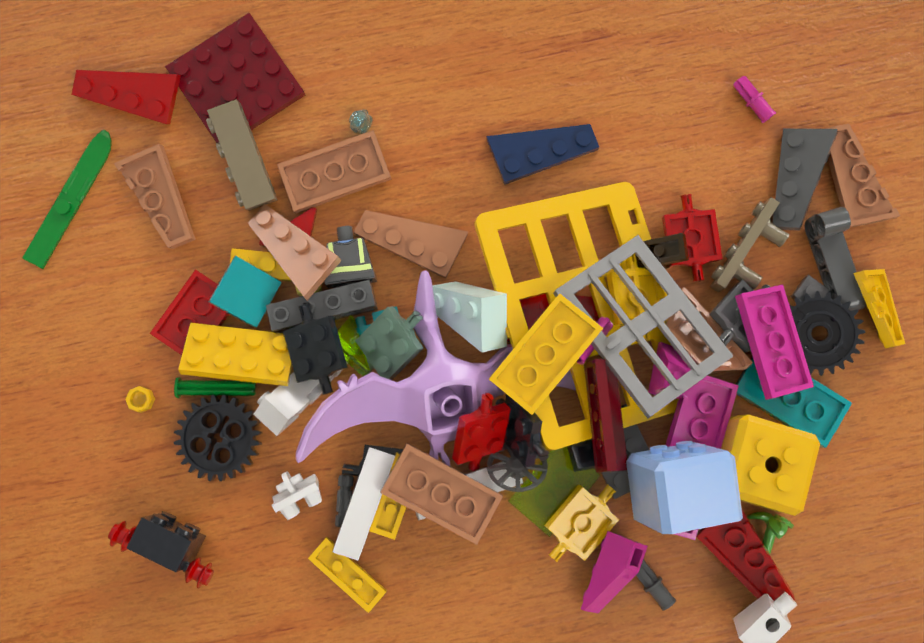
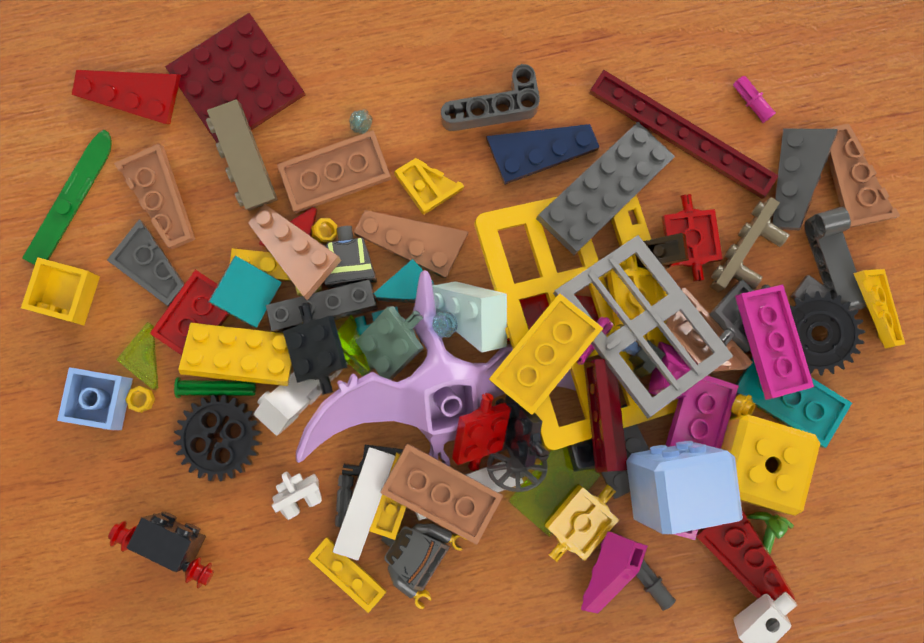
none -> yellow piece [21,257,100,326]
none -> light blue brick [57,367,133,430]
none -> dark grey wing [107,219,185,306]
none -> clear neon green tile [116,322,158,390]
none -> yellow tile [311,218,337,244]
none -> teal slope [373,259,434,303]
none -> dark grey torso [382,524,467,609]
none -> yellow wing [394,158,464,215]
none -> clear light blue plate [432,311,458,338]
none -> dark grey beam [441,64,540,131]
none -> dark grey plate [536,122,675,255]
none -> dark red plate [589,69,779,199]
none -> pearl dark grey piece [622,340,665,378]
none -> yellow plate [731,394,755,416]

